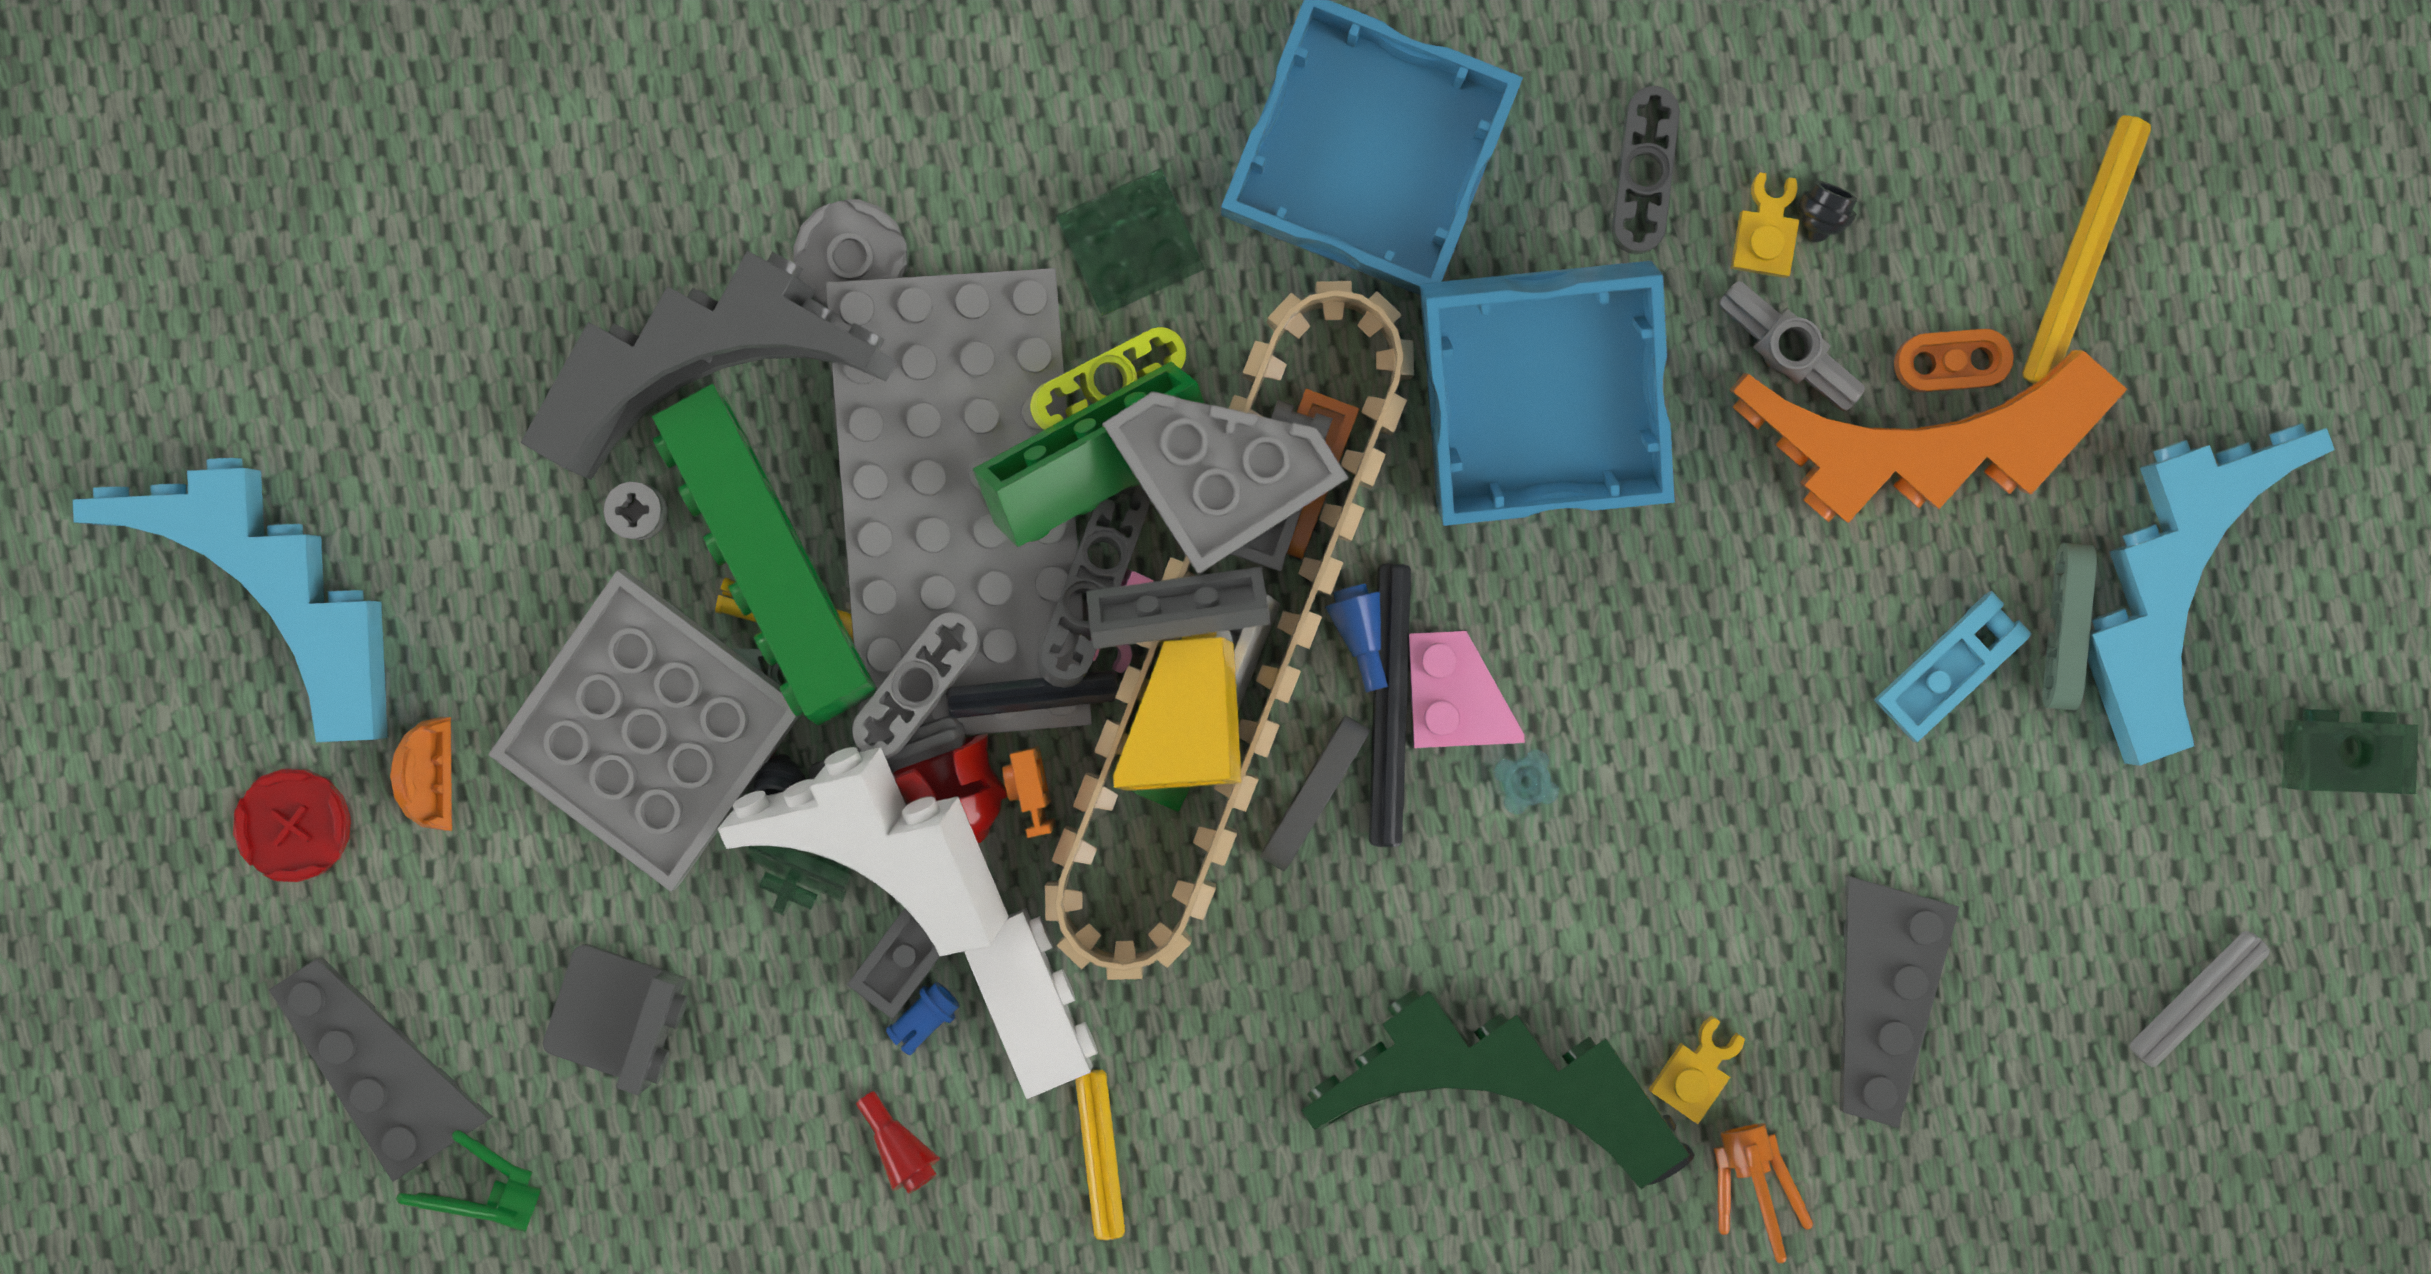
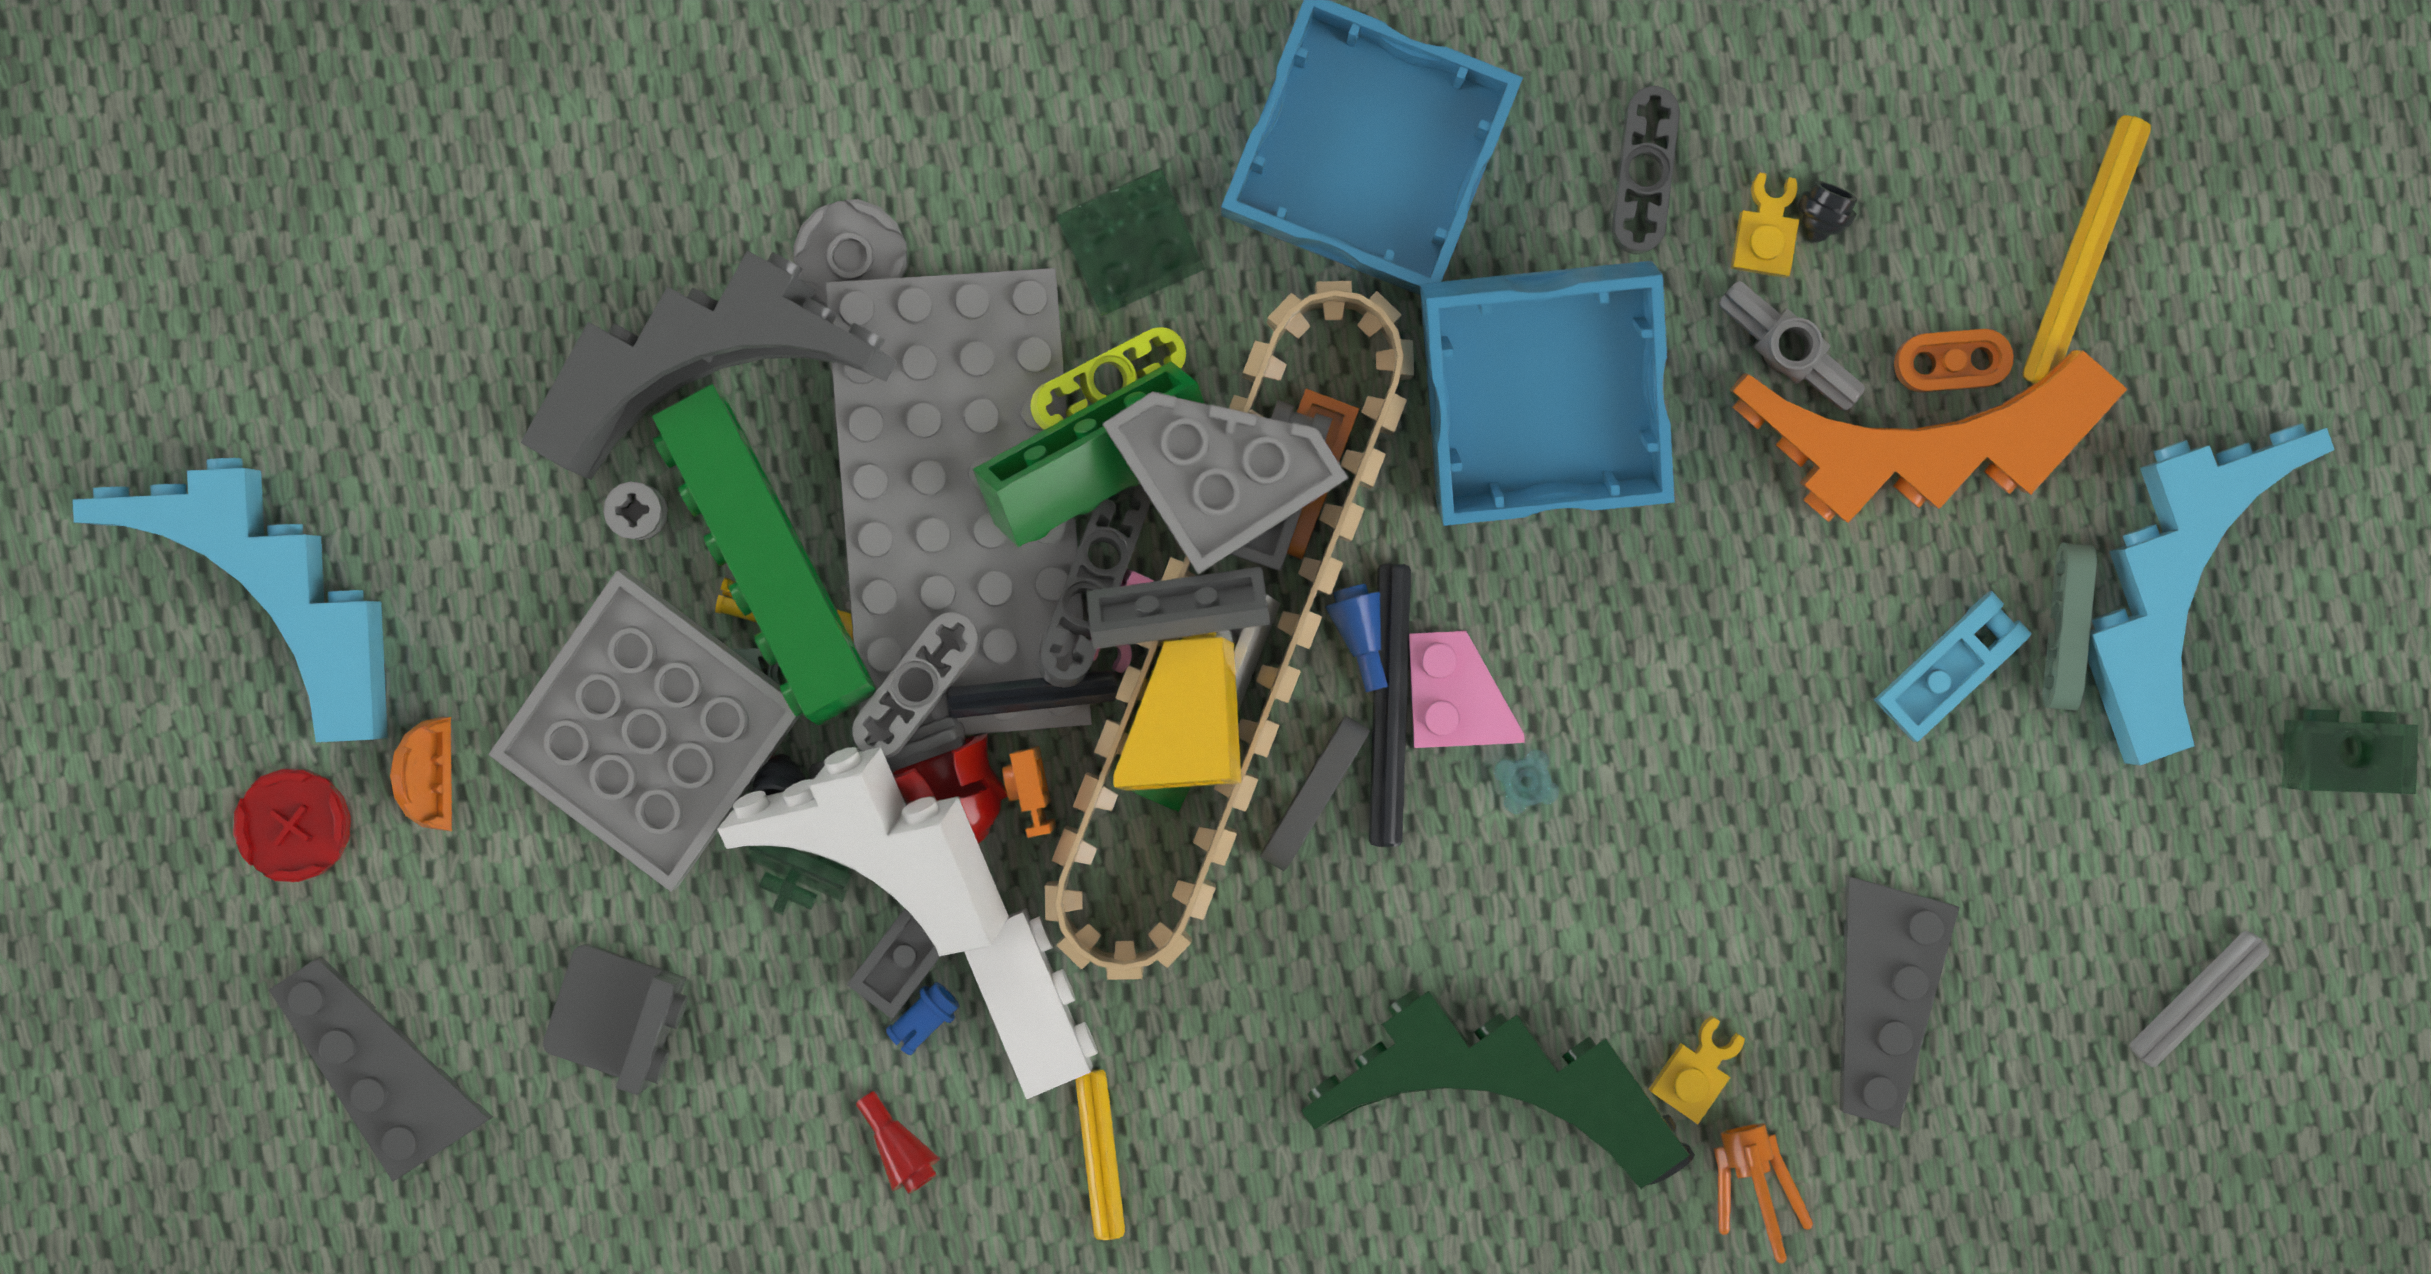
green plant [396,1130,541,1232] -> none

